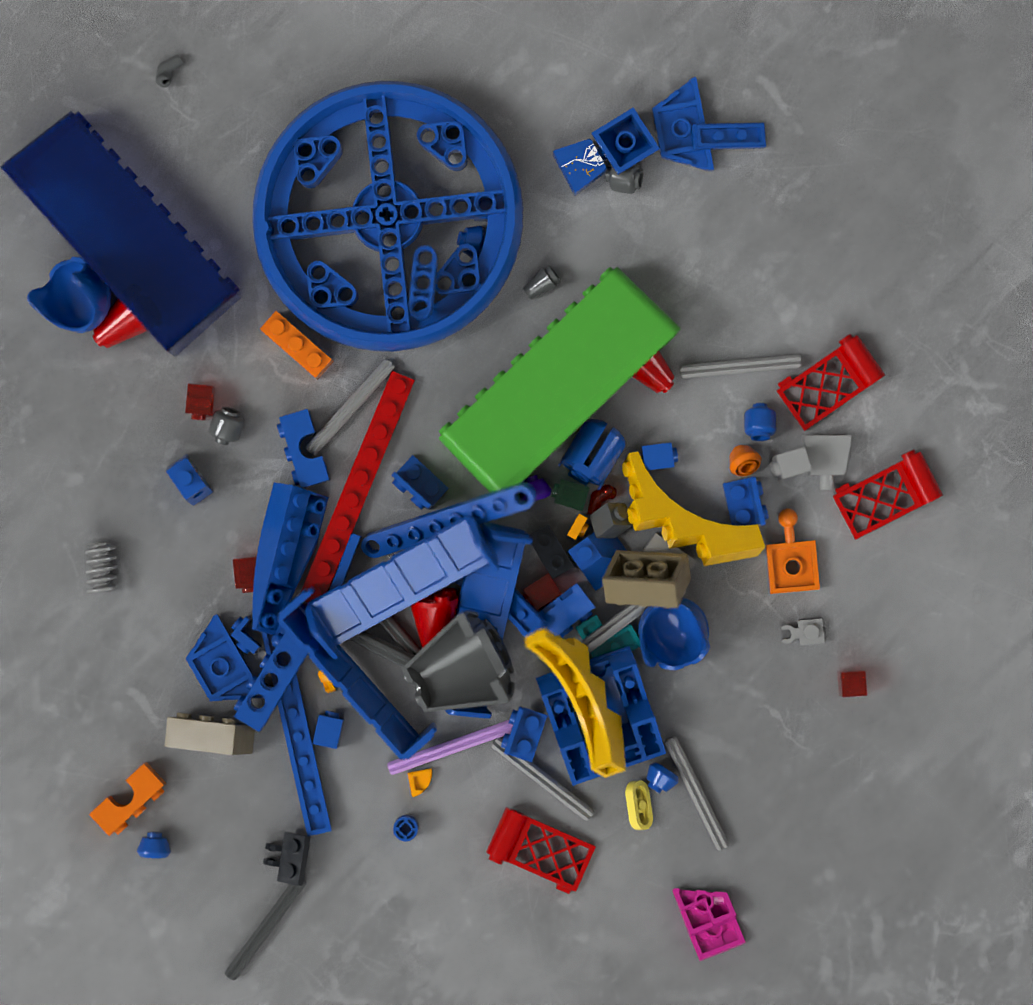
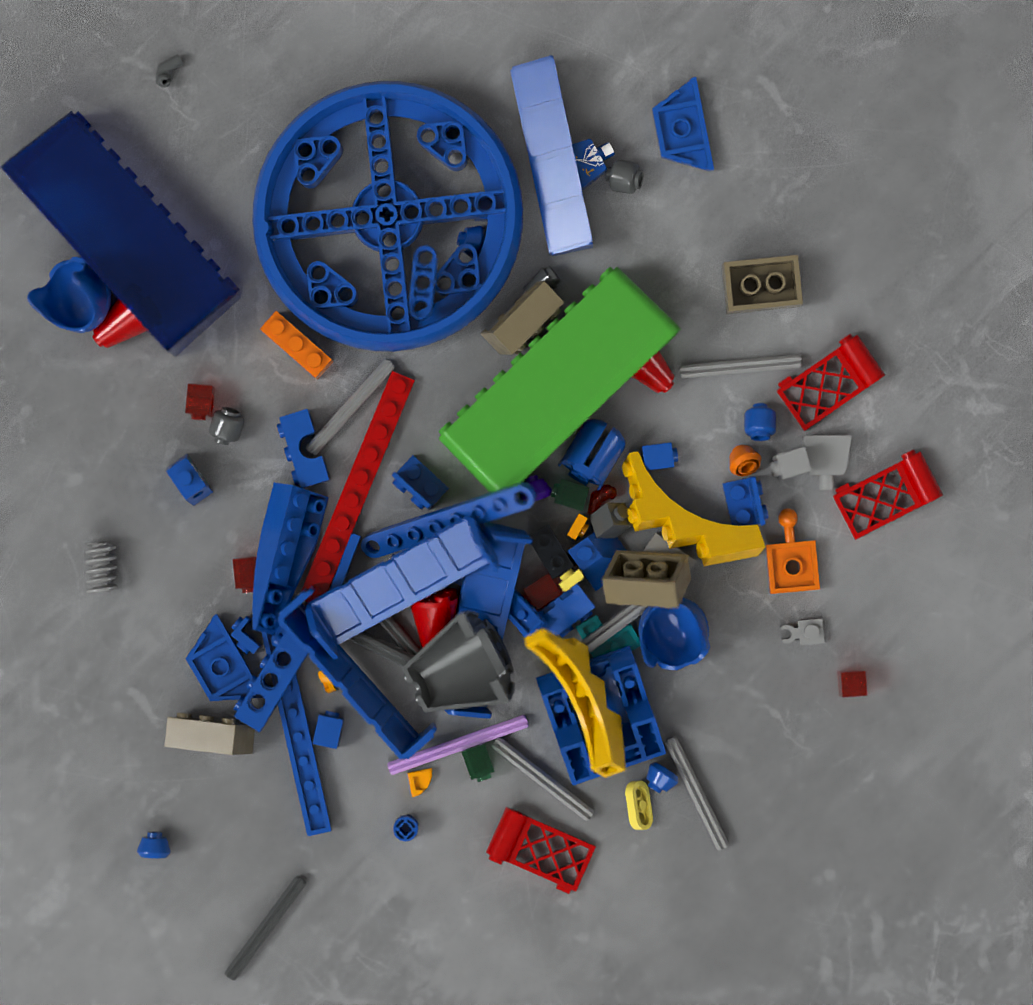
orange arch [89,762,167,836] -> none
black hinge [263,832,311,886] -> none
blue bracket [501,706,548,762] -> none
blue slope [591,107,660,175] -> none
dark pink slope [672,888,745,962] -> none
blue tile [692,123,766,150] -> none
none -> clear green brick [461,743,495,782]
none -> dark tan wedge [480,281,564,355]
none -> piece [510,55,593,256]
none -> light yellow plate [558,569,584,592]
none -> dark tan brick [722,255,803,314]

